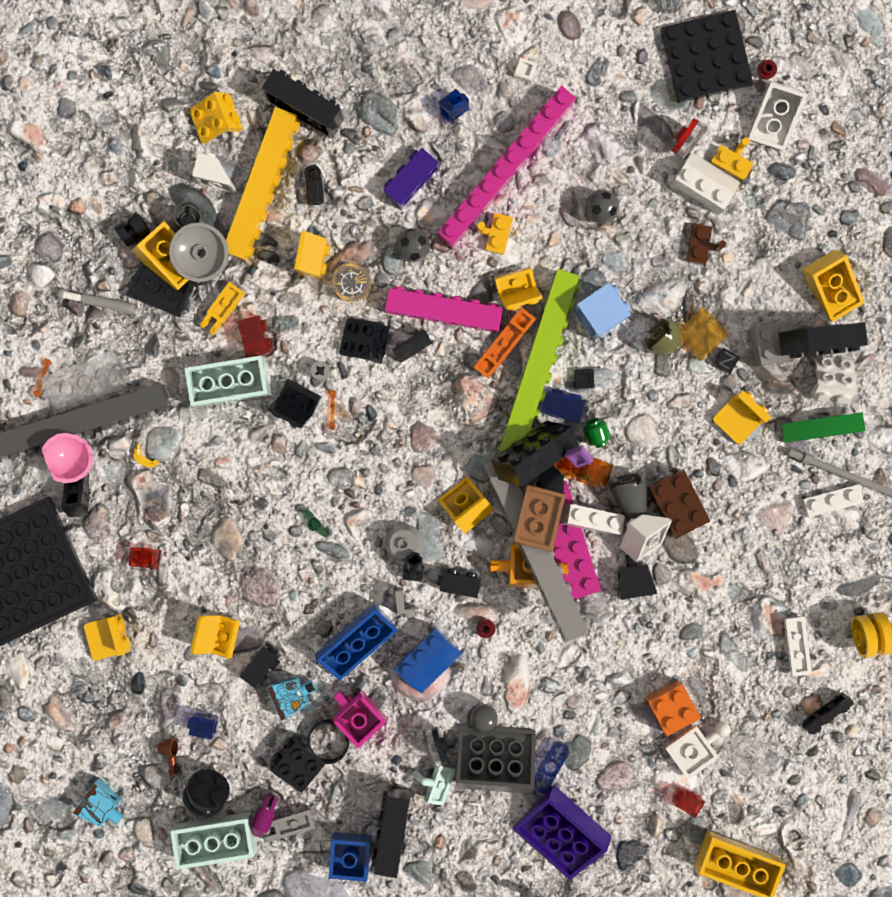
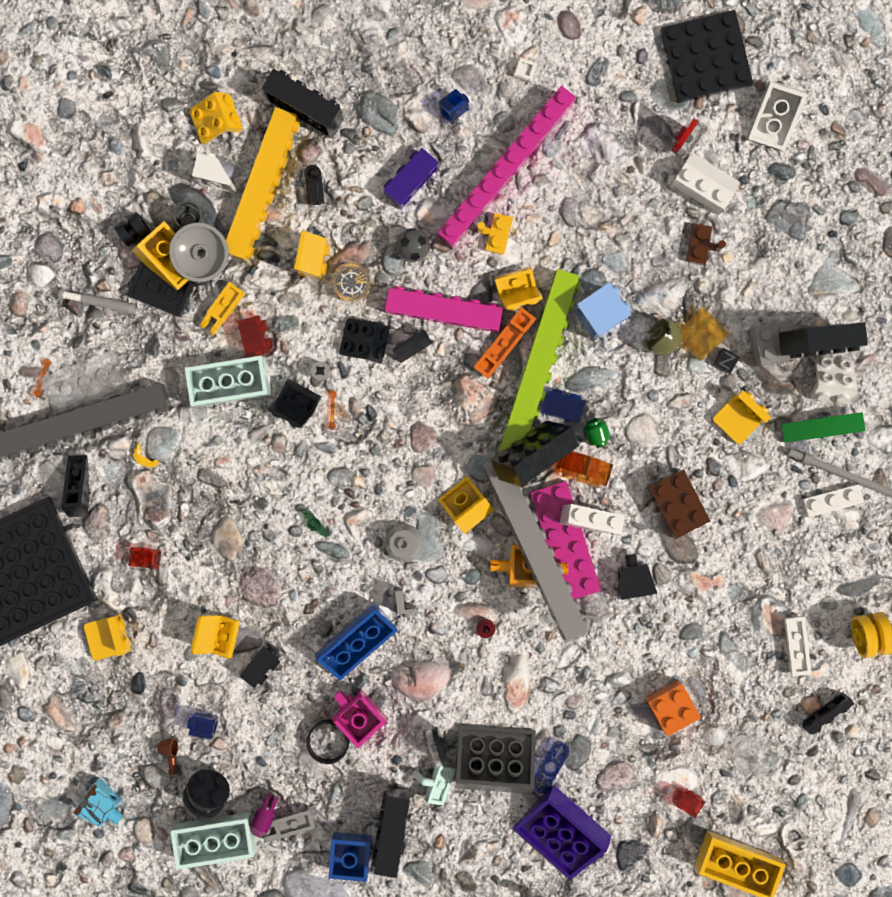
bright pink cylinder [42,433,93,483] -> none
torso [266,676,316,721] -> none
black bracket [270,733,325,792] -> none
blue slope [394,626,462,694] -> none
black piece [403,552,424,582] -> none
black brick [436,568,481,598] -> none
dark grey helmet [467,704,498,733] -> none
medium nougat plate [513,485,566,553] -> none
black slope [536,465,564,494] -> none
medium lavender tile [565,445,593,468] -> none
black tile [574,369,595,389] -> none
dark grey piece [585,189,619,224] -> none
dark grey cone [608,473,647,523] -> none
white slope [620,514,672,562] -> none
white plate [664,722,731,780] -> none
yellow plate [710,137,754,182] -> none
dark red plate [757,60,777,79] -> none
yellow slope [802,250,865,322] -> none

